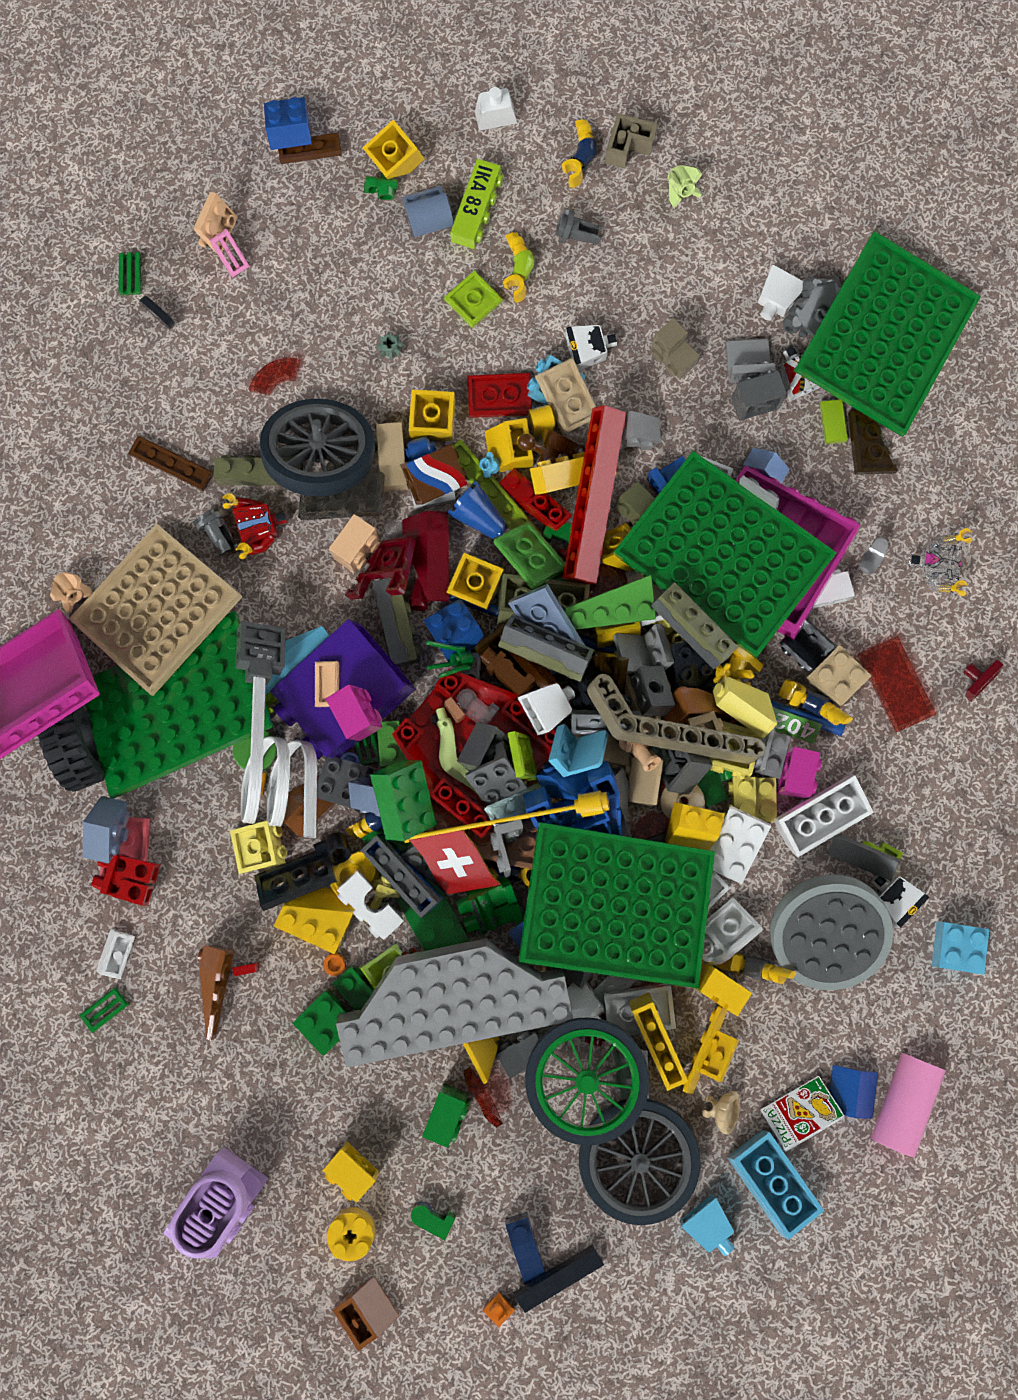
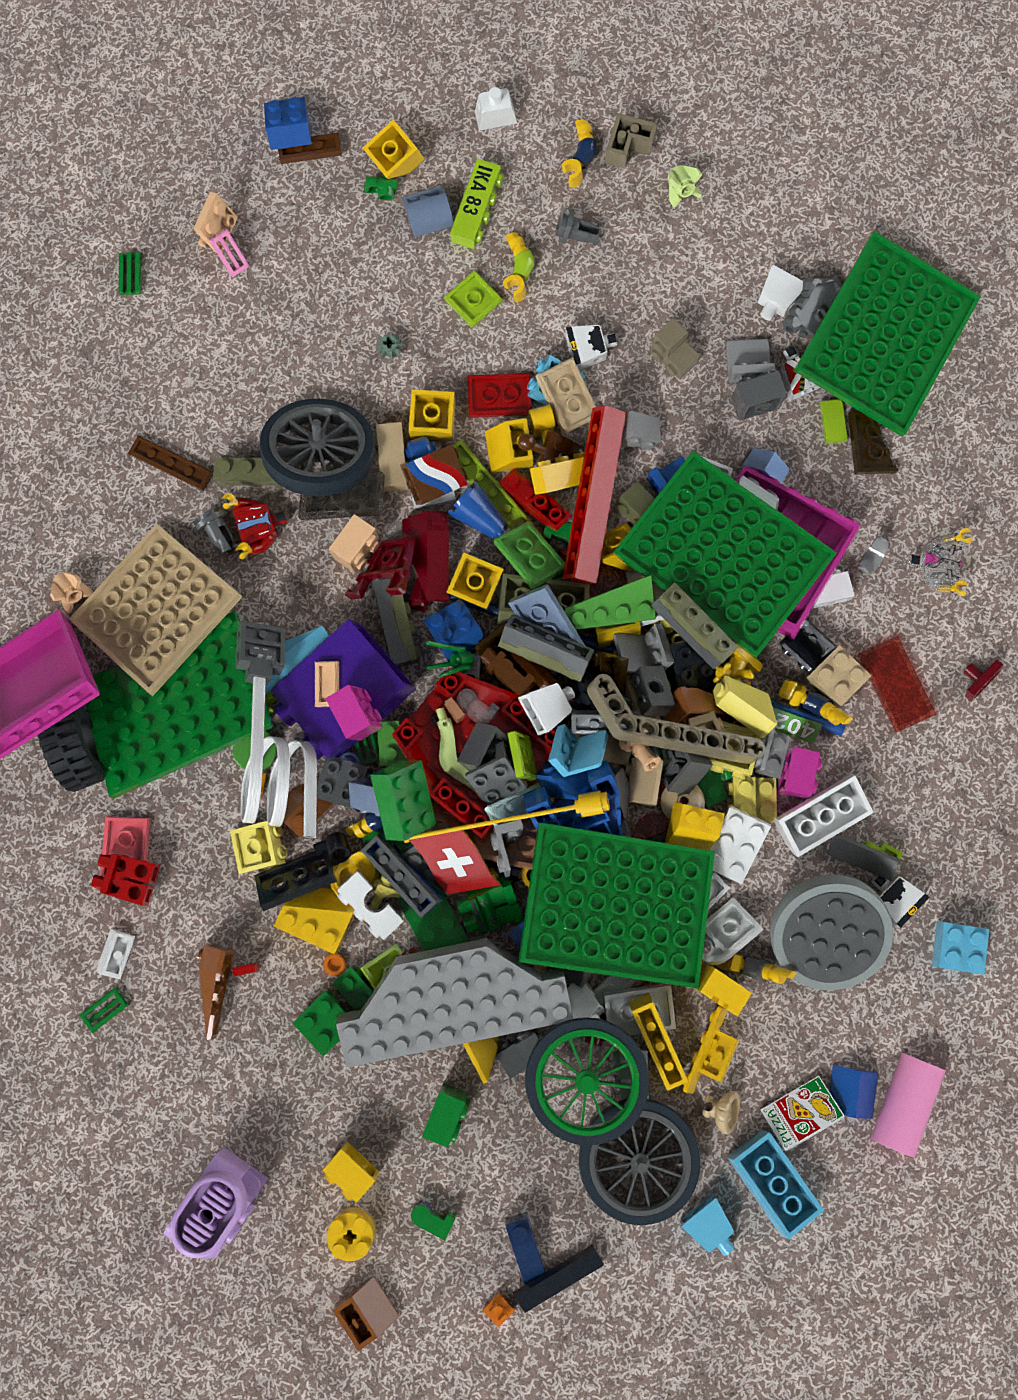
sand blue brick [83,796,129,863] -> none
black tile [139,296,175,330] -> none
clear red tile [248,358,301,396] -> none
clear red tile [463,1067,503,1128] -> none
medium azure plate [479,452,500,478] -> none

